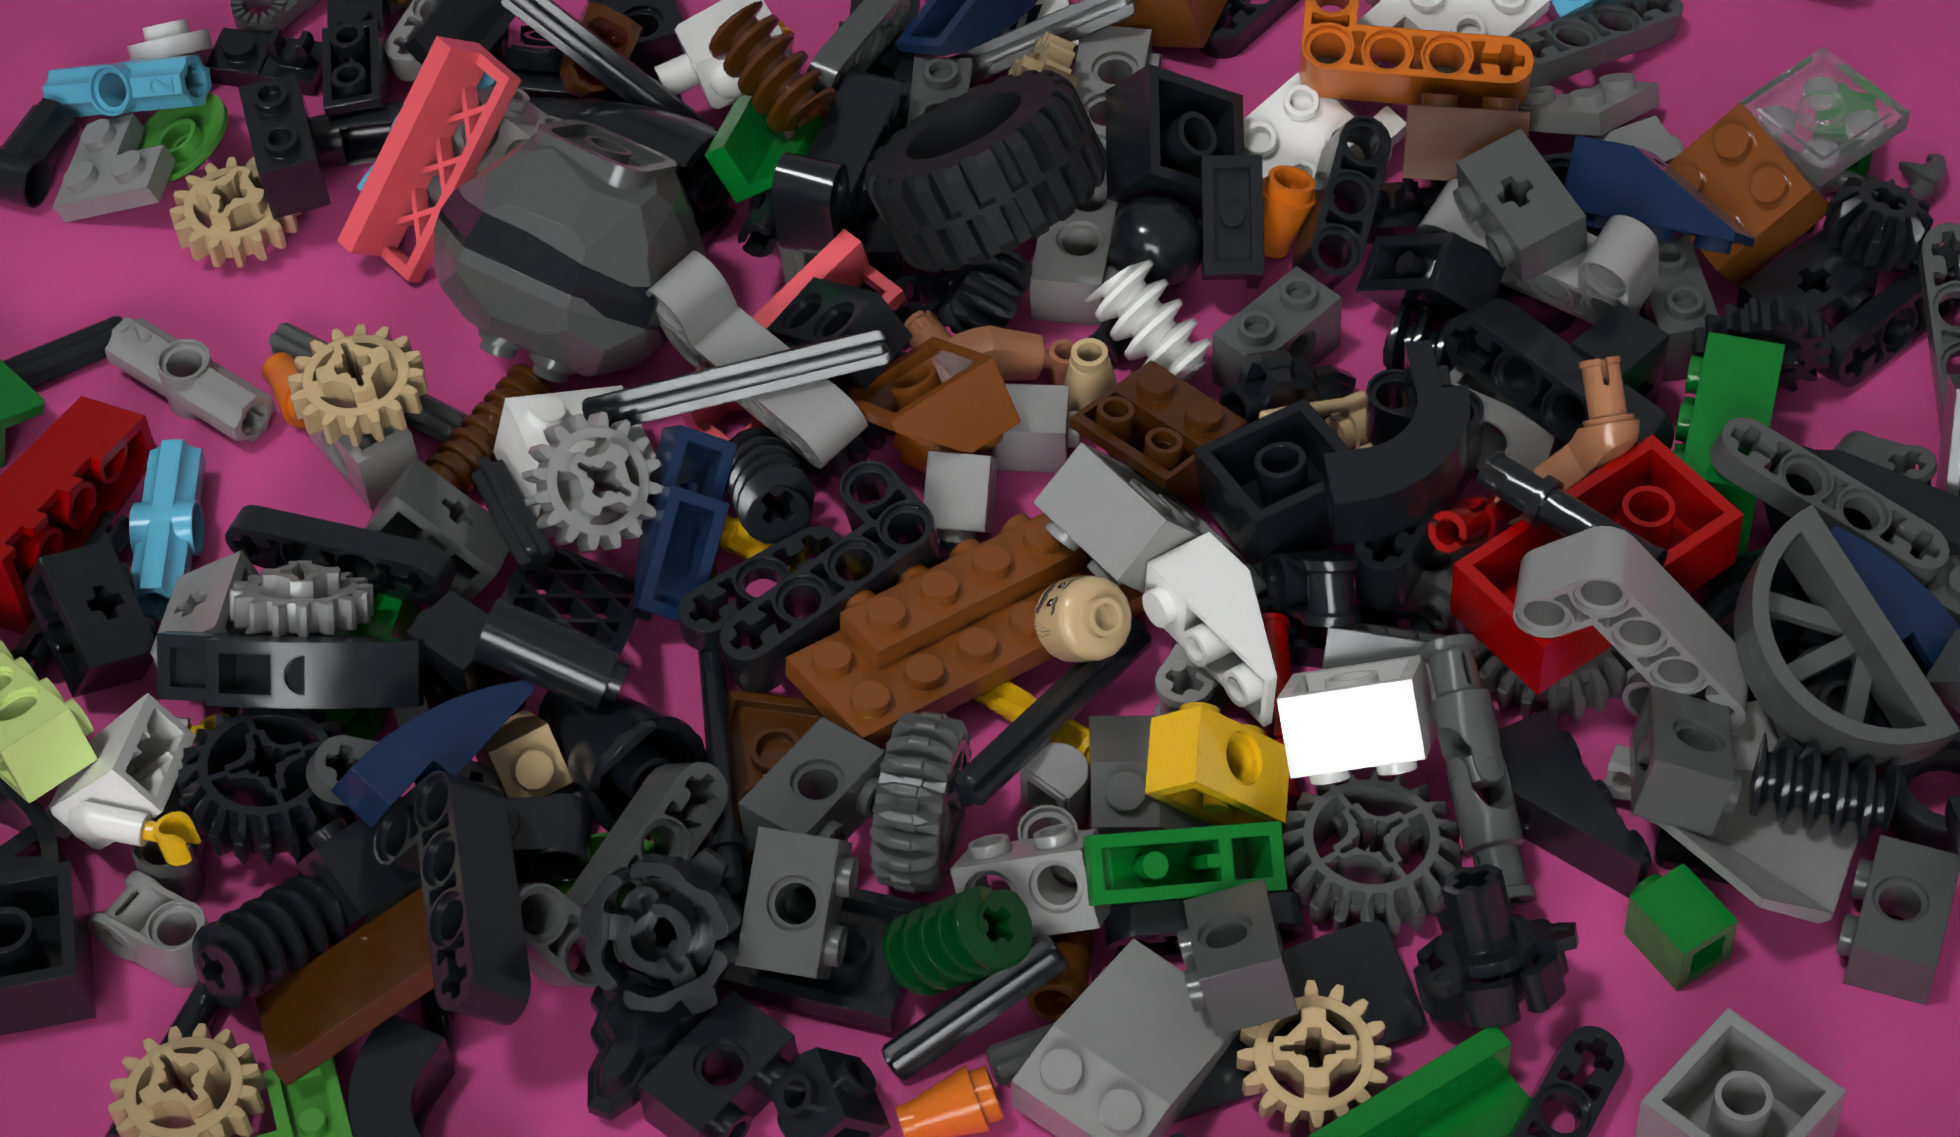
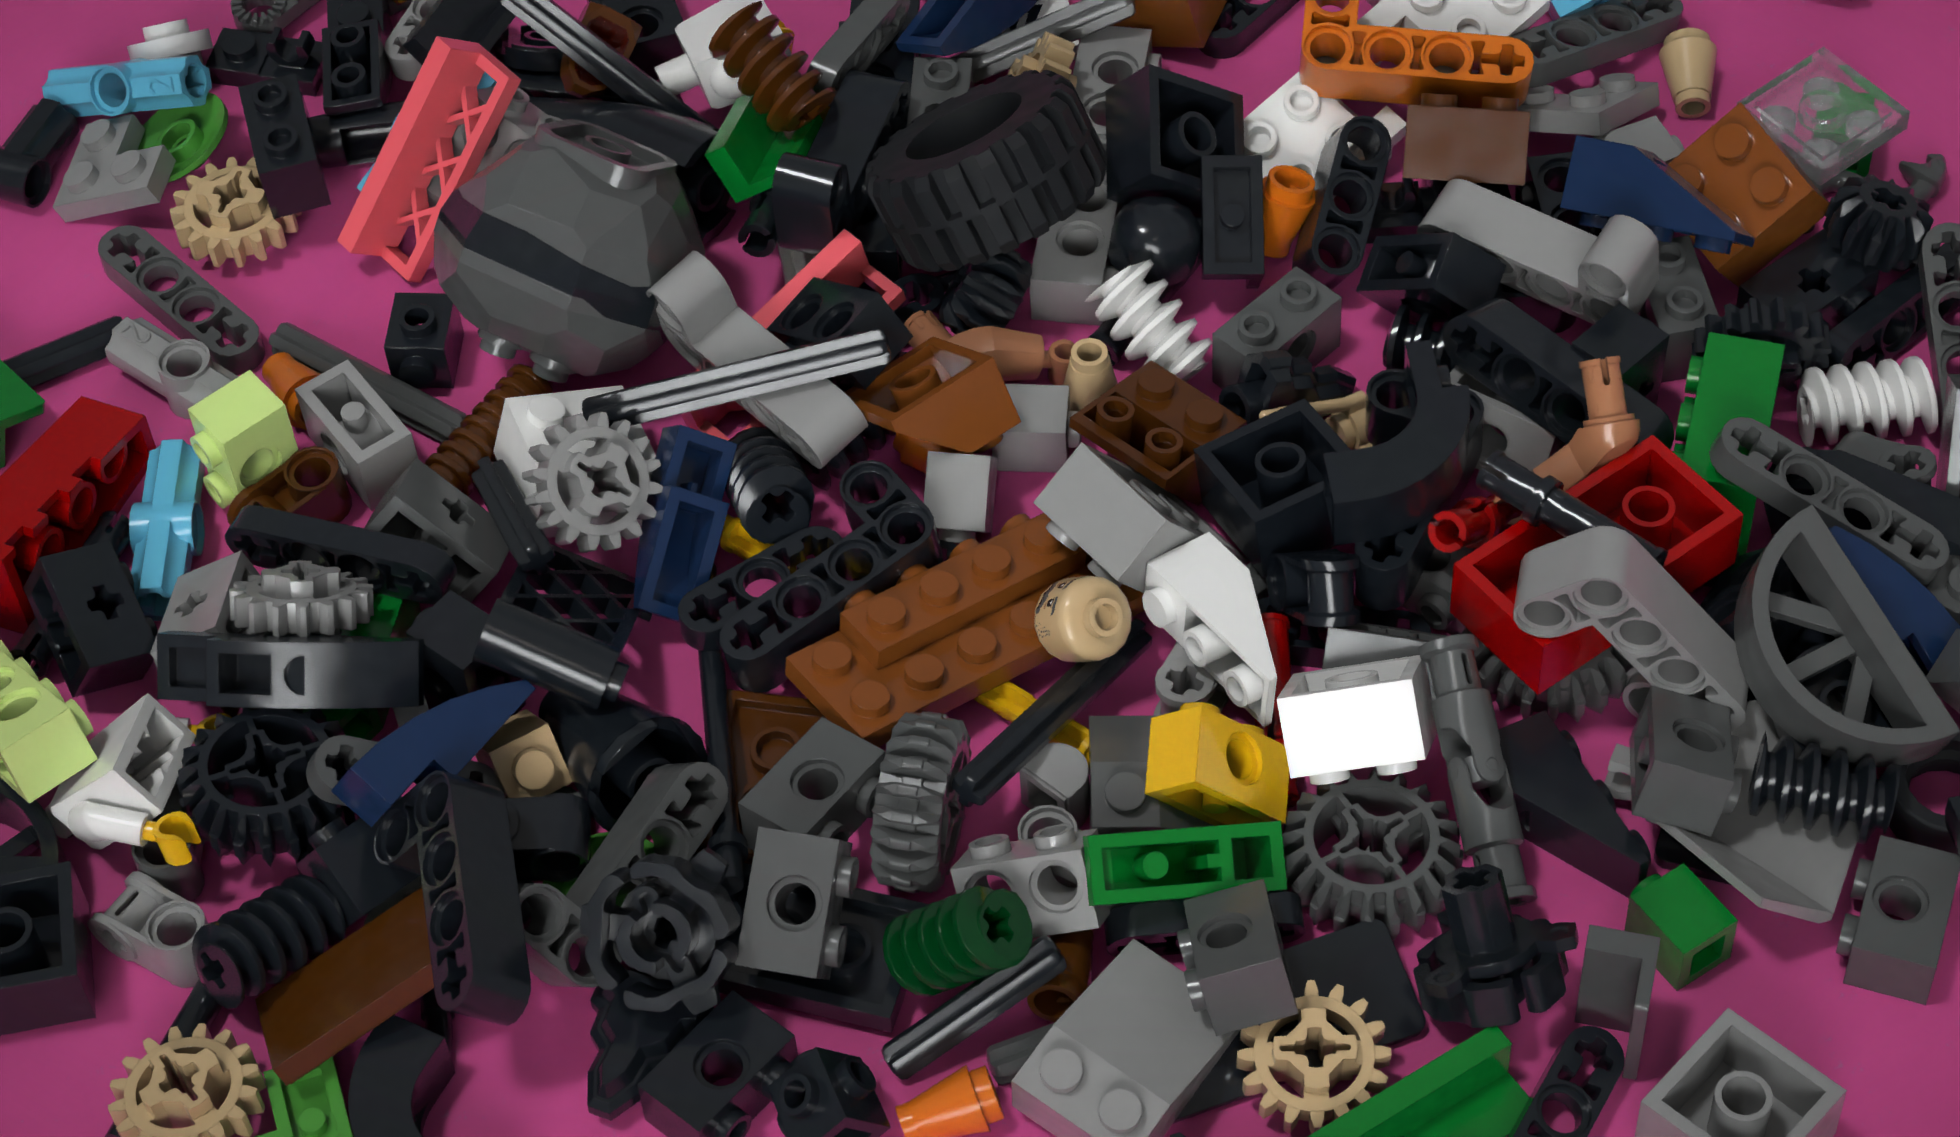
tan gear [288,324,428,447] -> none
dark grey brick [1453,128,1587,284] -> none
none -> dark grey beam [98,225,265,375]
none -> yellowish green brick [188,370,299,509]
none -> reddish brown piece [227,446,352,525]
none -> black brick [384,293,464,389]
none -> dark grey panel [1574,925,1661,1080]
none -> tan cone [1659,28,1717,118]
none -> white piece [1797,356,1939,447]

